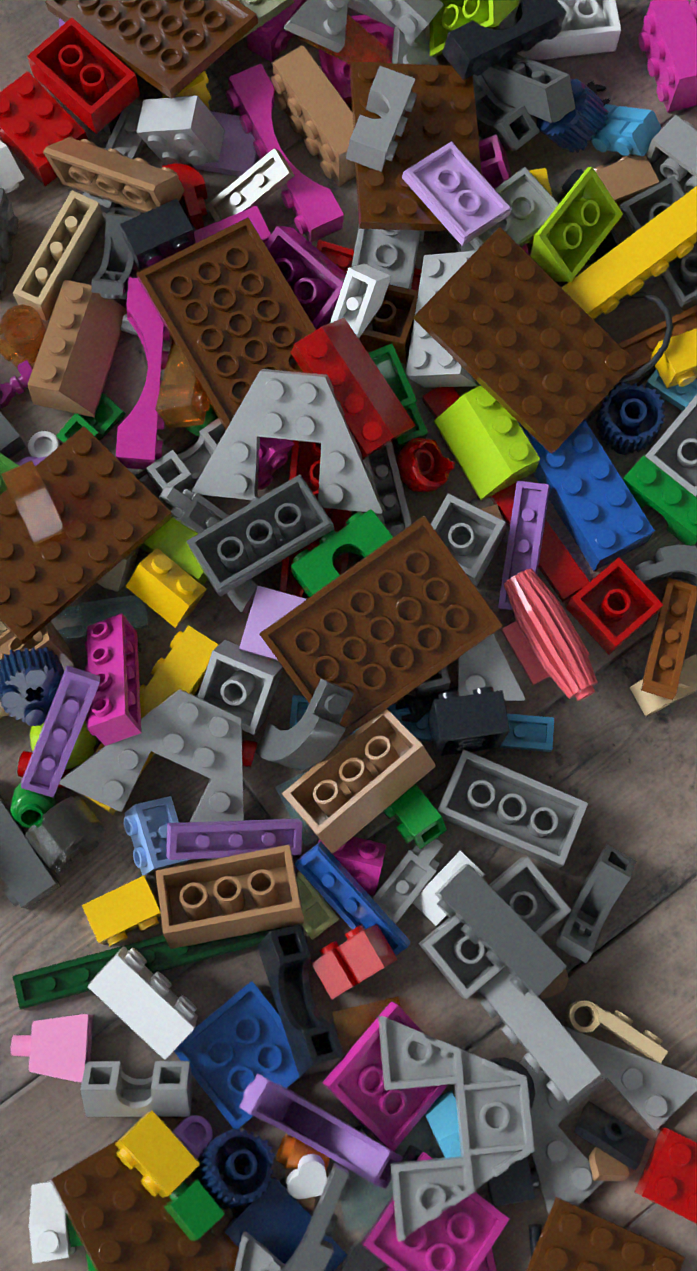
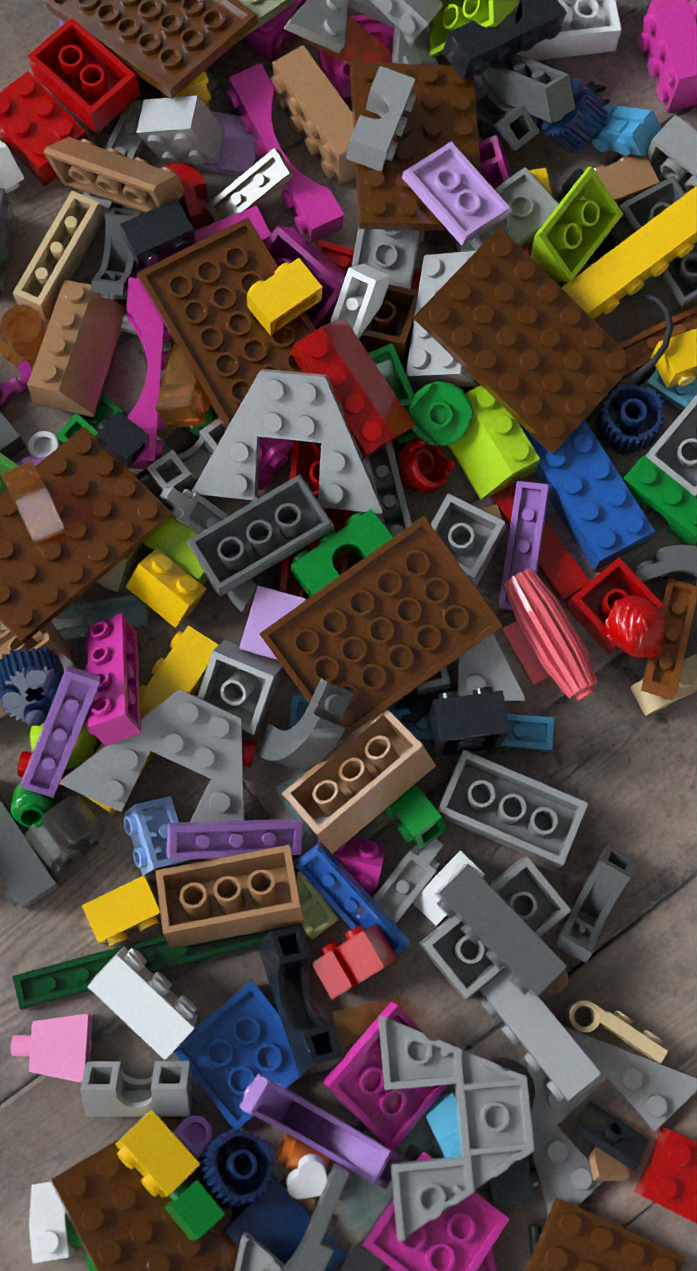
none -> black brick [97,411,149,469]
none -> yellow piece [247,258,322,336]
none -> green tile [409,381,473,446]
none -> red hair [605,595,667,659]

